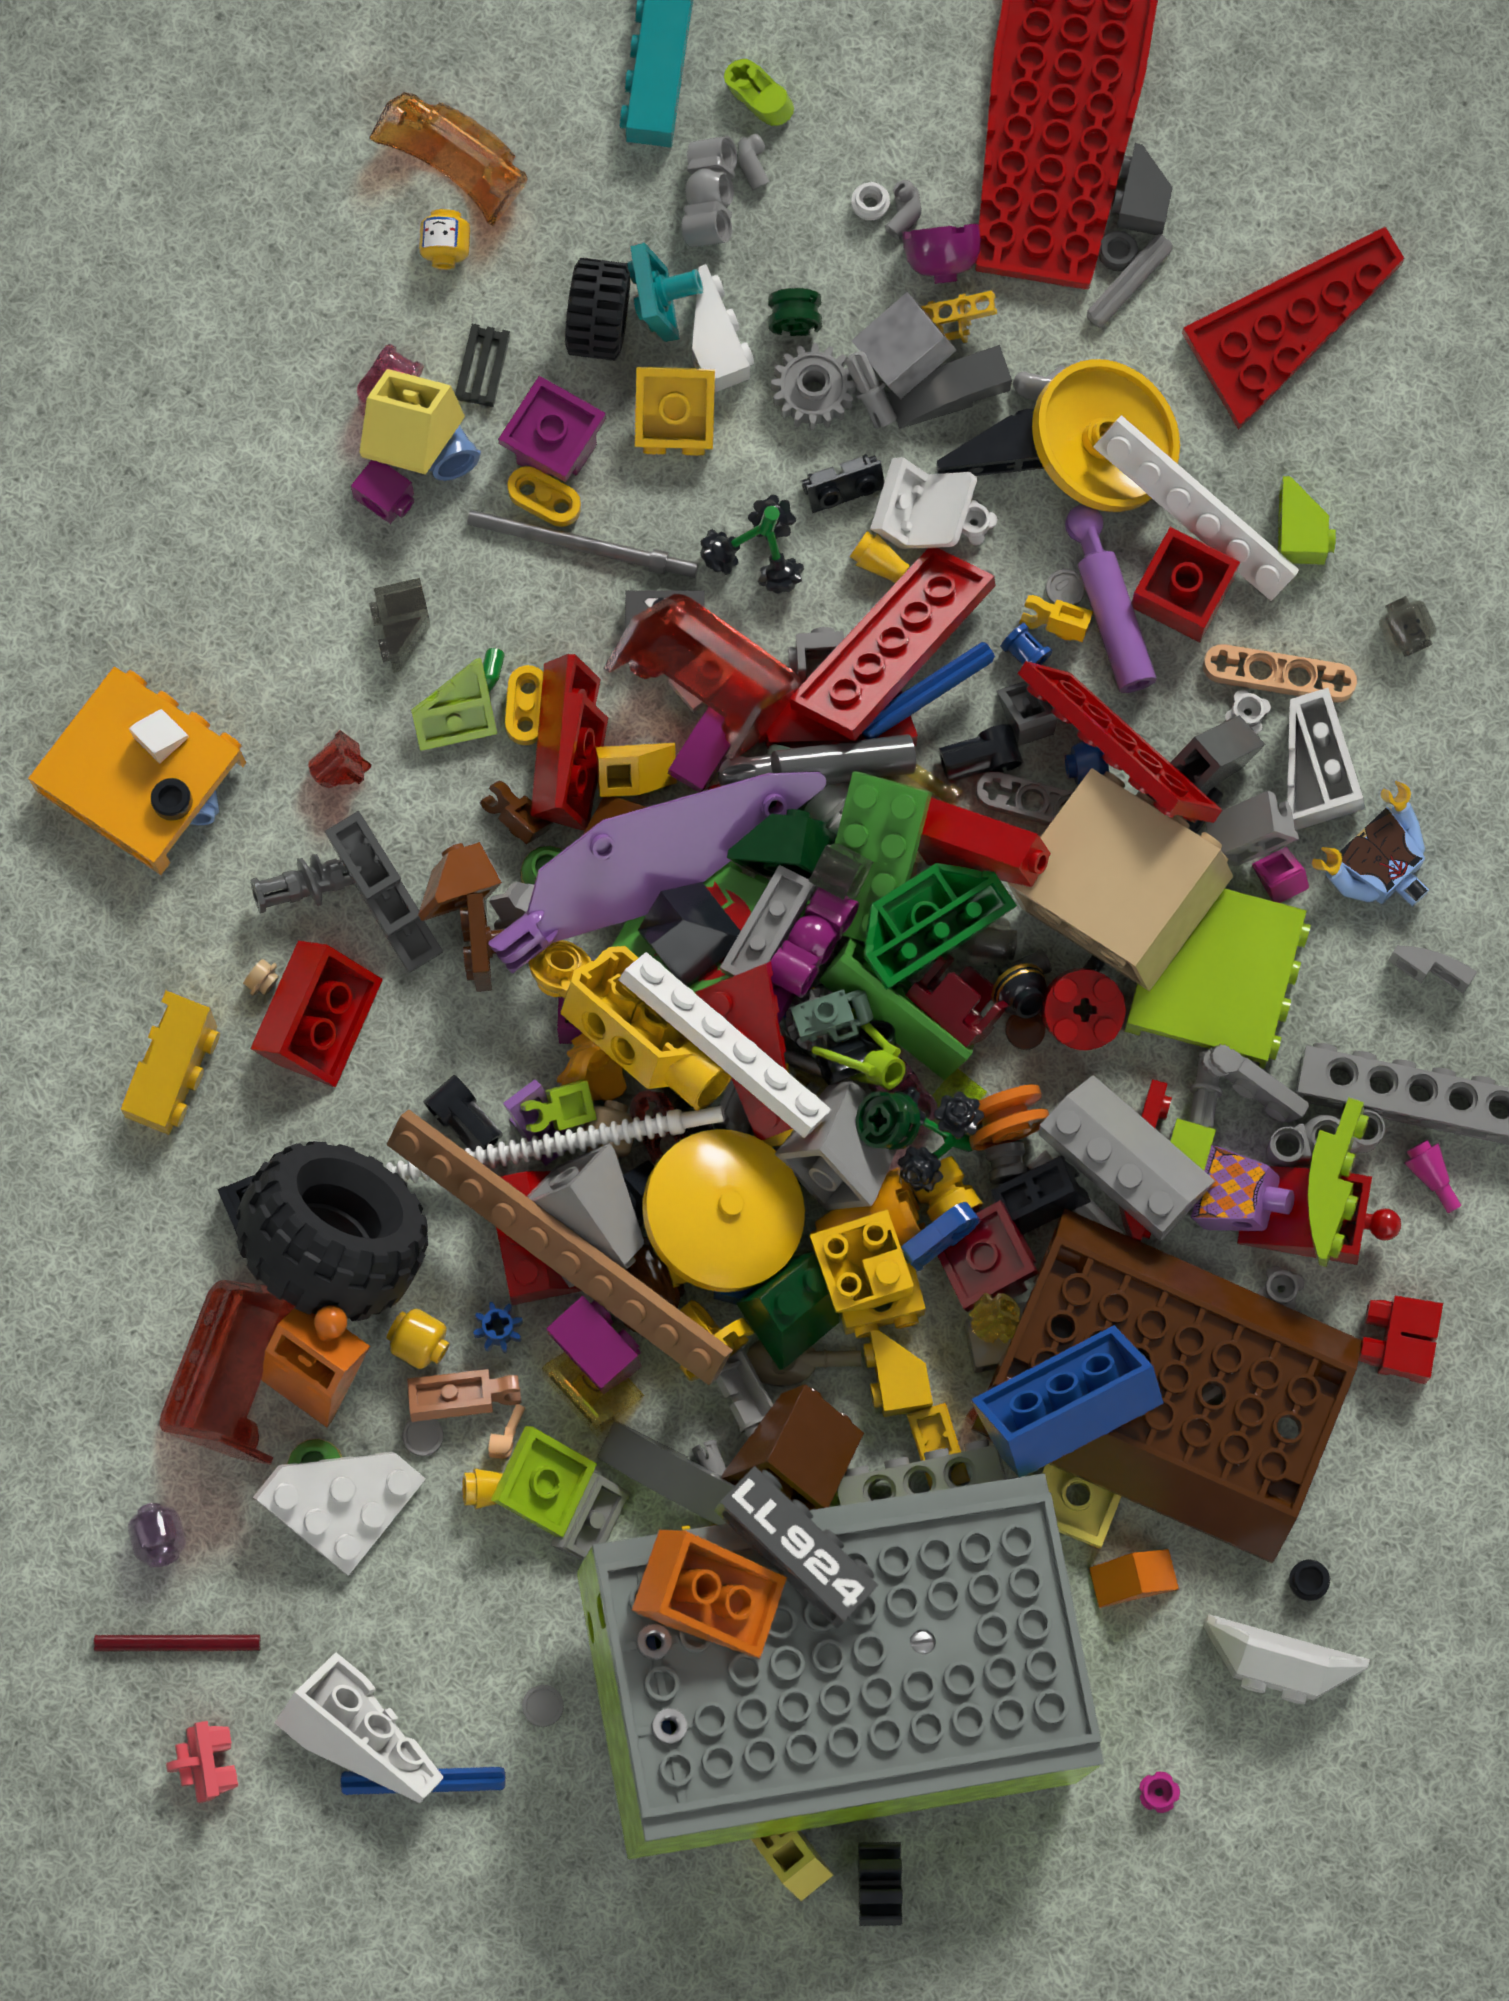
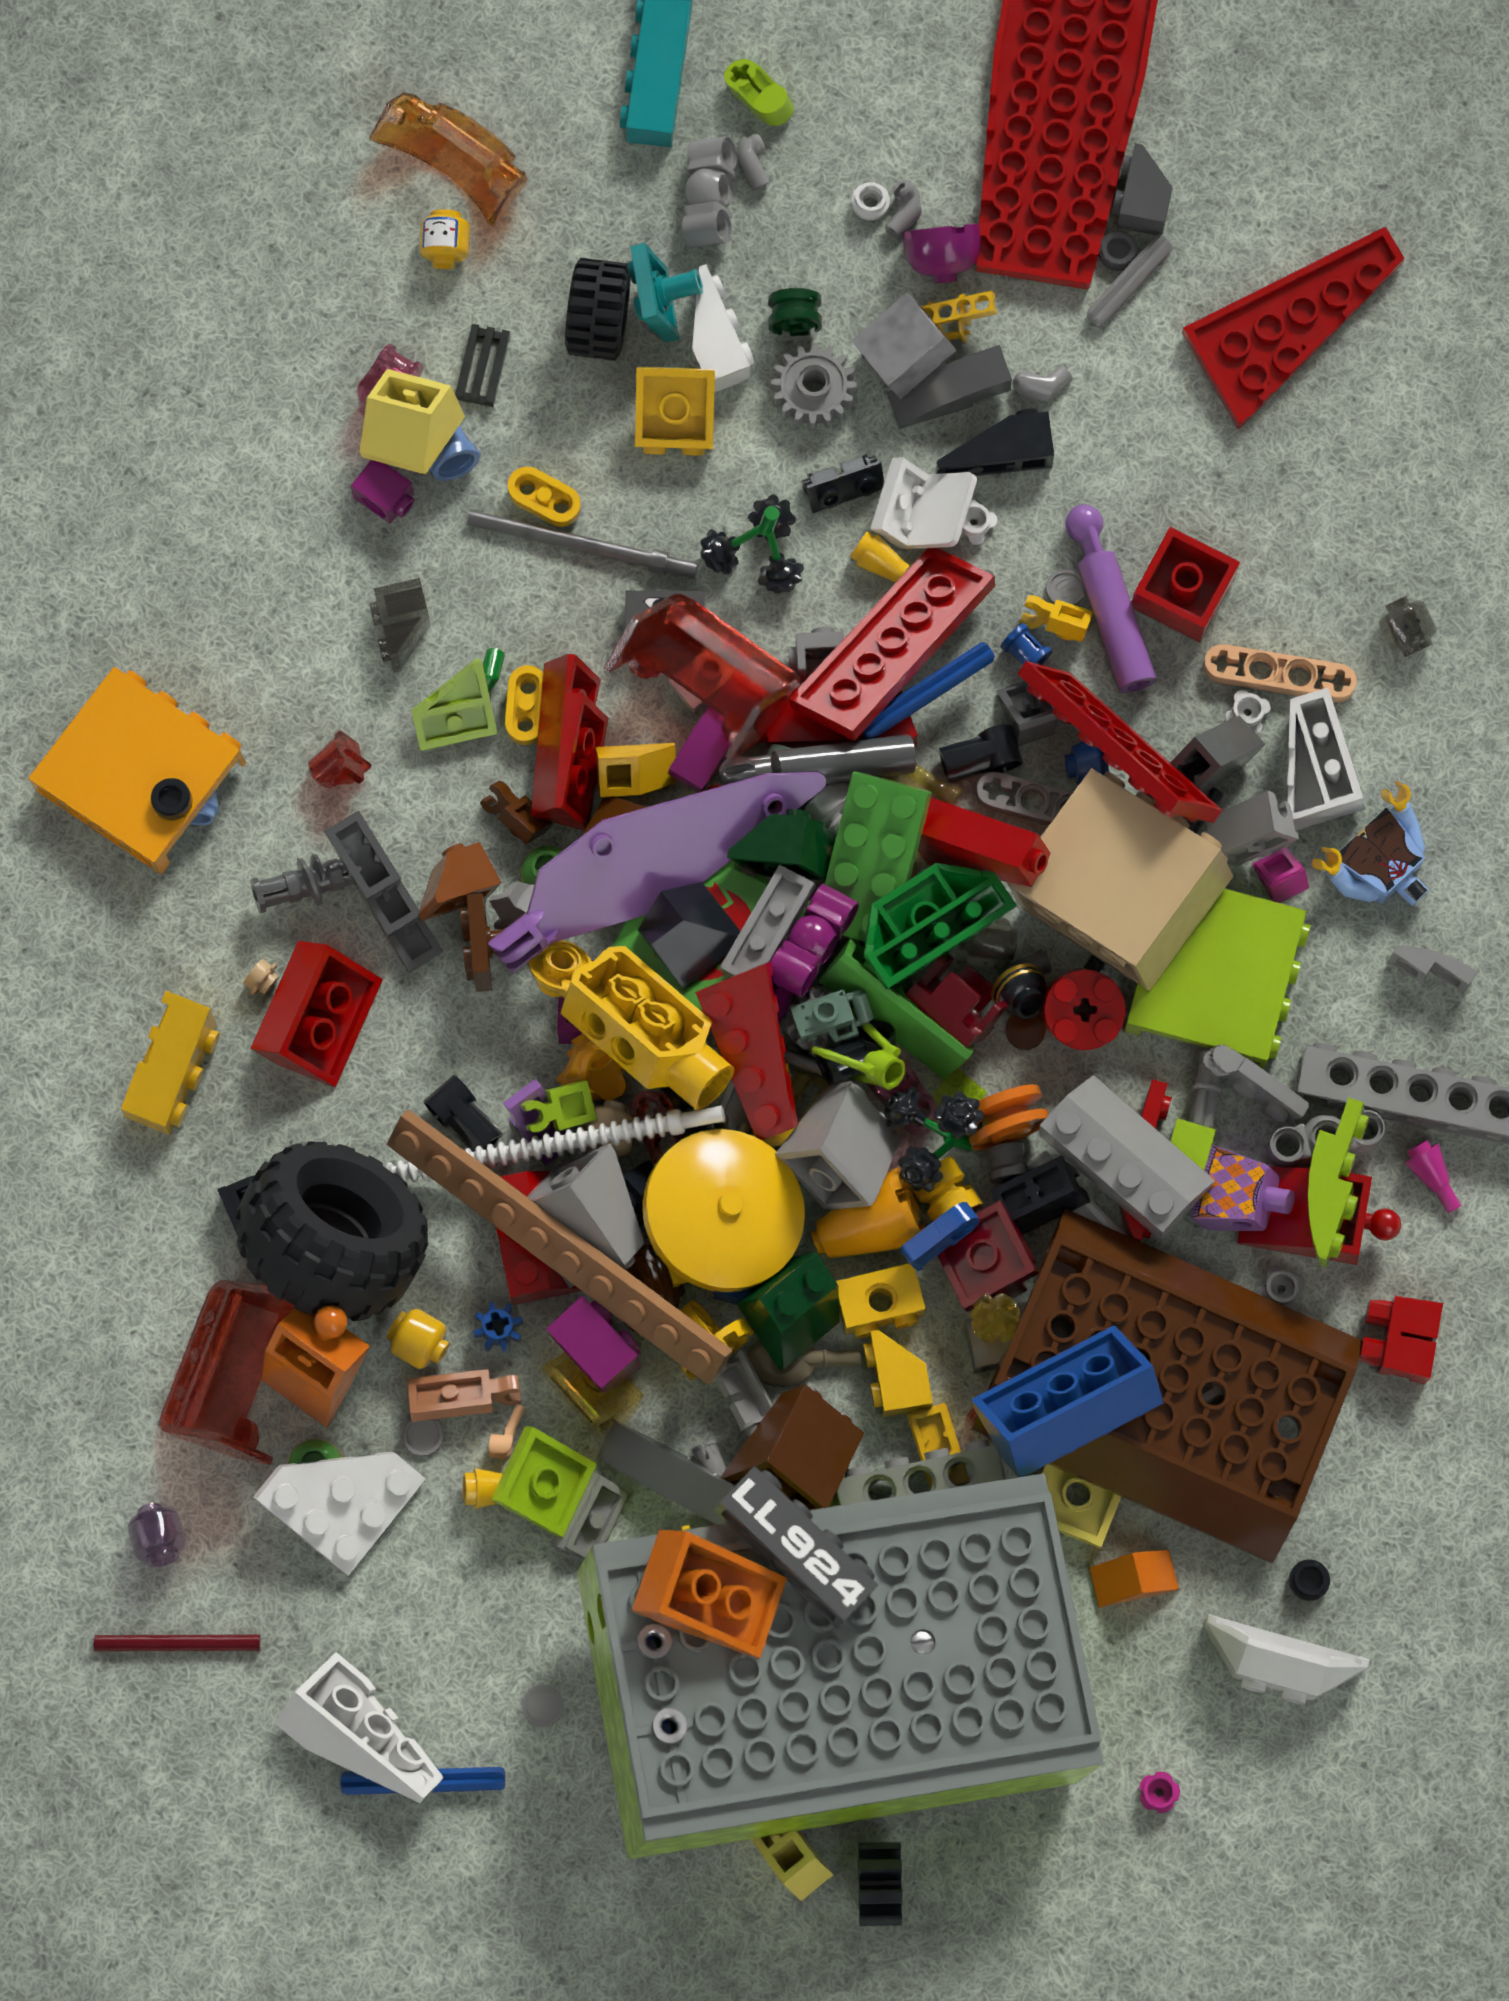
white slope [129,709,189,764] -> none
coral hips [166,1721,238,1803] -> none
magenta panel [498,376,606,482] -> none
white plate [619,952,831,1138] -> none
clear smoke brick [809,843,874,900] -> none
yellow slope [810,1209,914,1313] -> none
light grey axle [845,351,897,429] -> none
dark green wheel [856,1091,920,1150] -> none
yellow dish [1032,359,1180,512] -> none
white plate [1094,415,1299,601] -> none
lime slope [1278,476,1336,565] -> none

